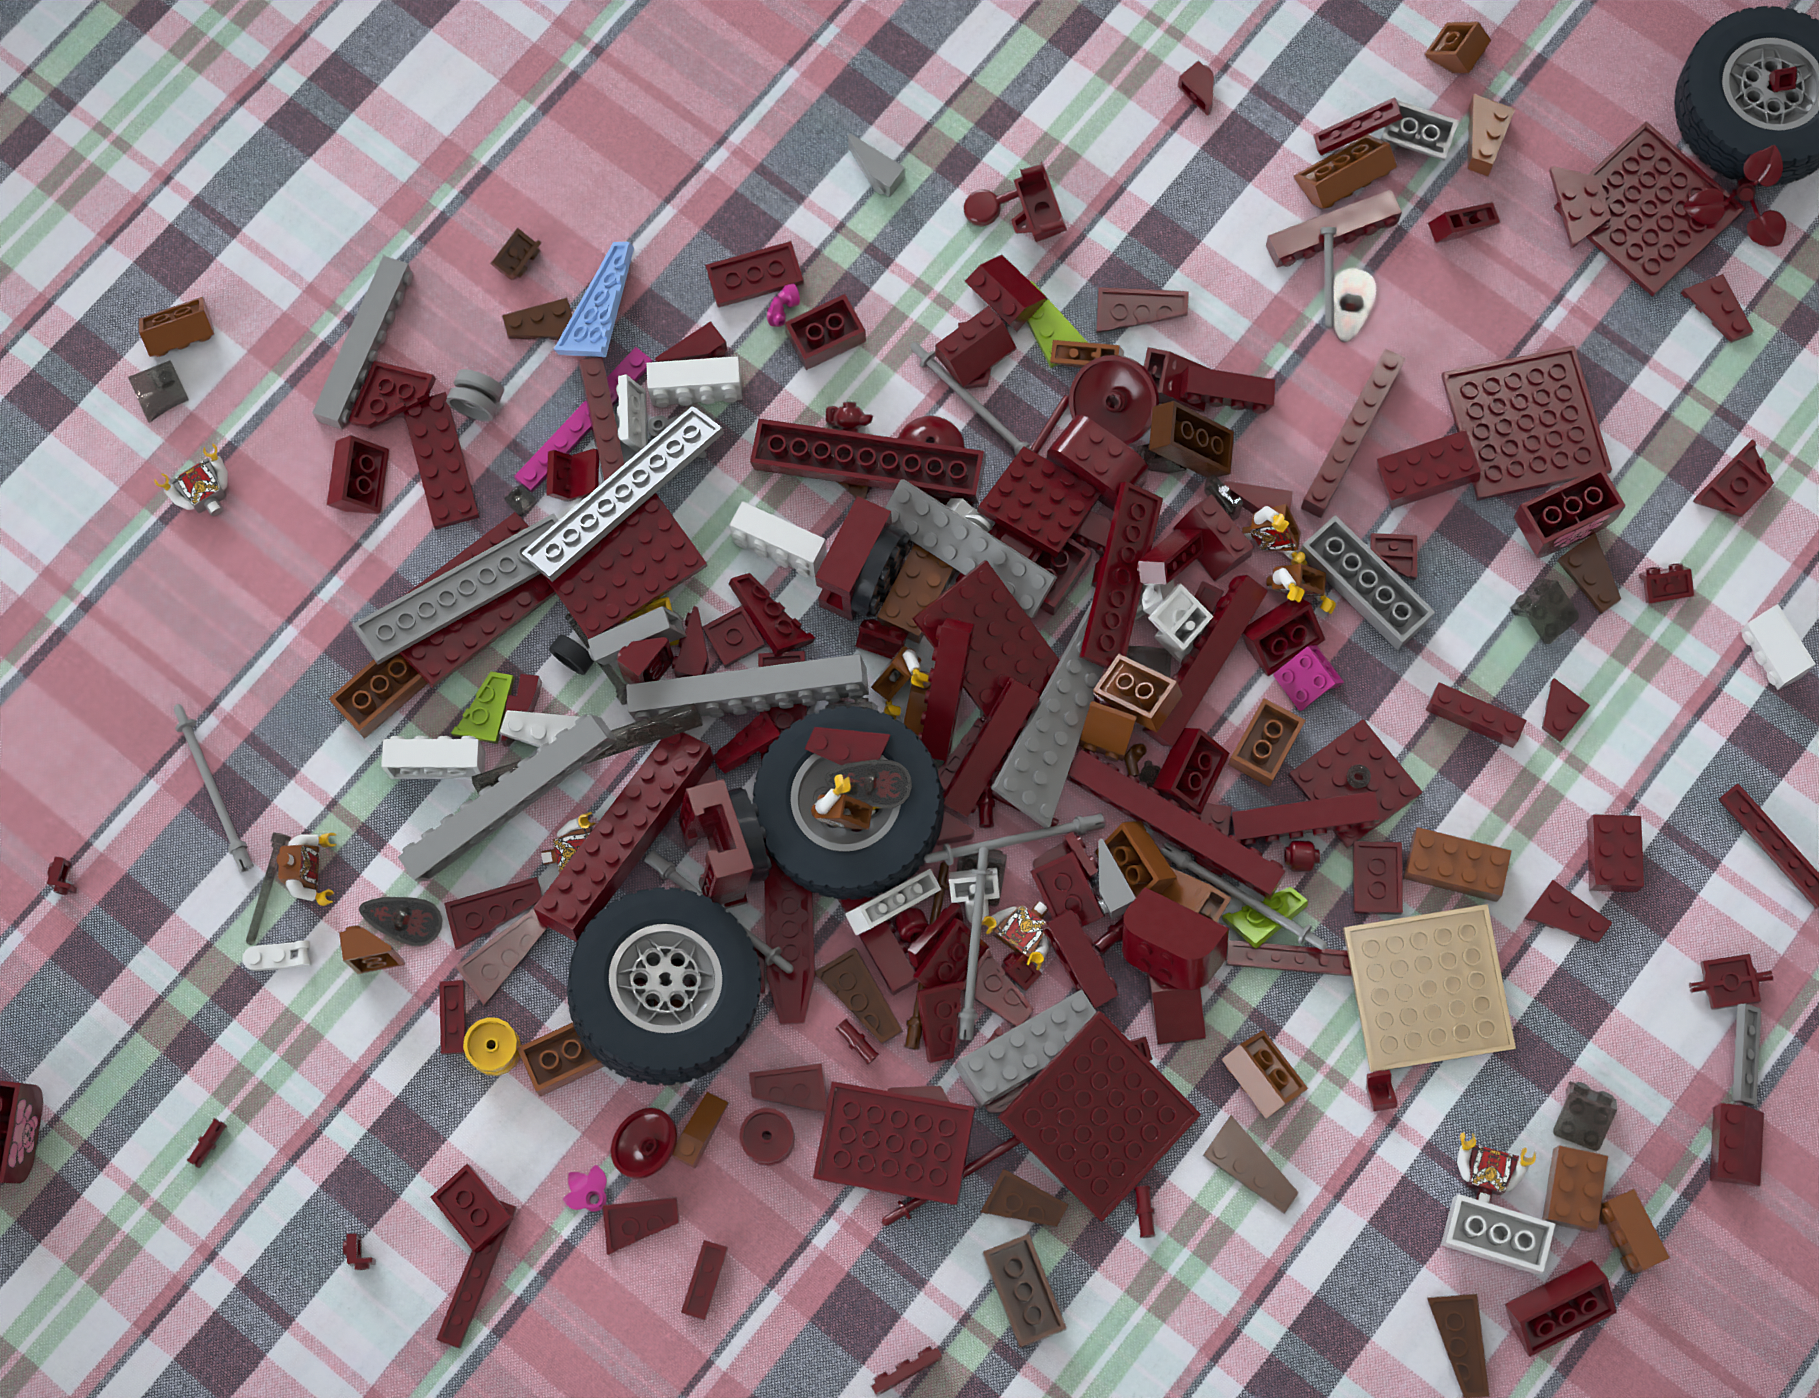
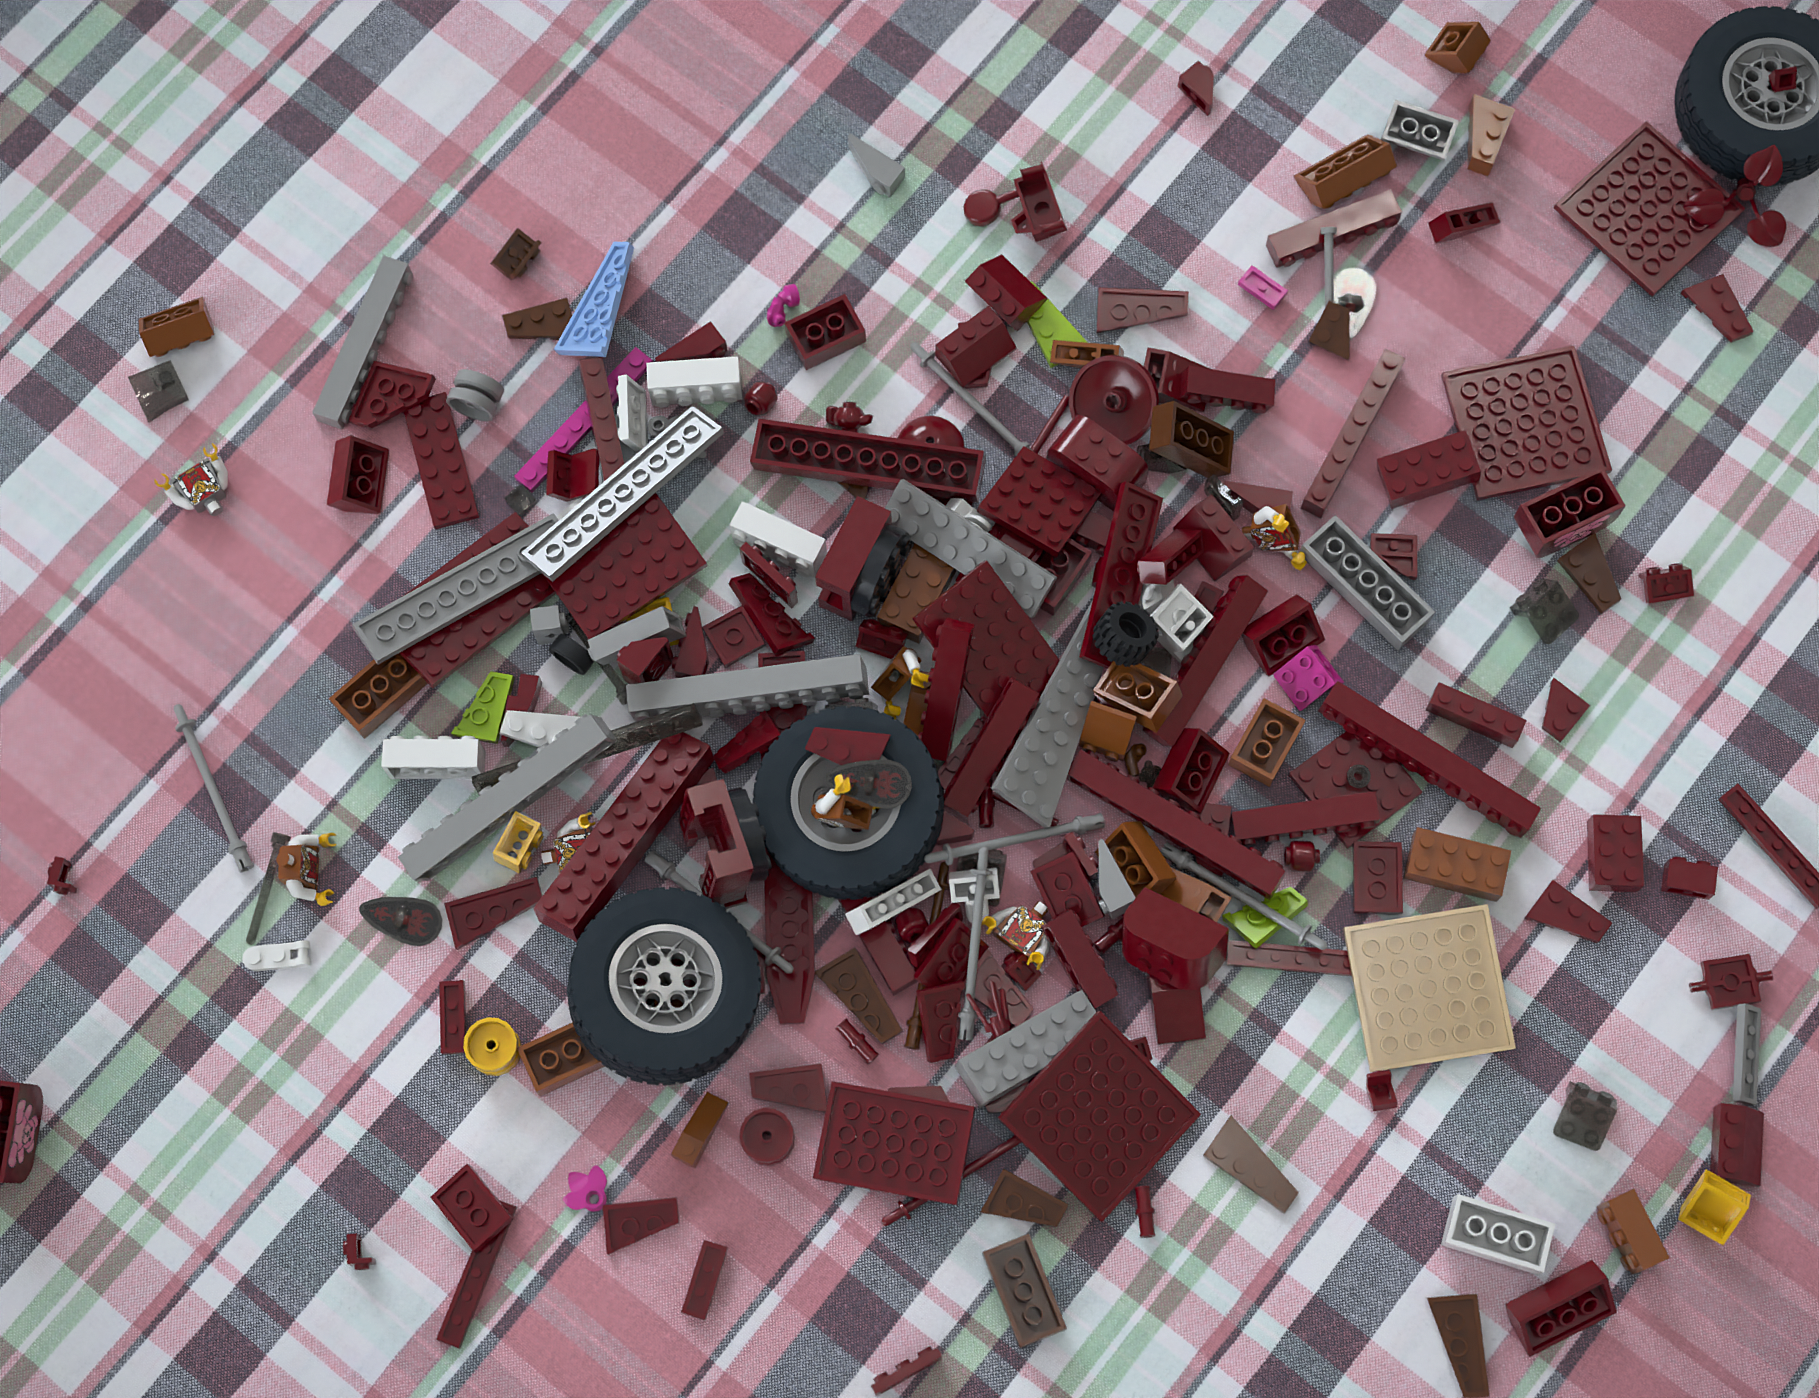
dark red pin [187,1118,227,1168] -> none
dark orange slope [339,925,405,974] -> none
wing [455,909,548,1006] -> none
dark red dish [611,1108,677,1179] -> none
dark red plate [705,241,804,308] -> none
dark orange slope [1221,1030,1308,1119] -> none
torso [1266,564,1336,614] -> none
dark red plate [1313,97,1403,156] -> none
torso [1457,1132,1536,1204] -> none
dark orange brick [1542,1145,1608,1232] -> none
wing [1549,166,1611,248] -> none
dark red wing [1693,439,1774,517] -> none
white slope [1741,604,1816,690] -> none
none -> yellow piece [493,811,544,874]
none -> light grey brick [530,605,570,645]
none -> dark red plate [739,542,798,609]
none -> dark red head [744,382,778,415]
none -> dark red plant [966,980,1011,1037]
none -> black tyre [1093,601,1159,667]
none -> dark pink plate [1238,265,1288,310]
none -> reddish brown wing [1309,300,1350,360]
none -> dark red brick [1318,681,1541,838]
none -> dark red brick [1661,856,1718,900]
none -> yellow piece [1678,1169,1751,1245]

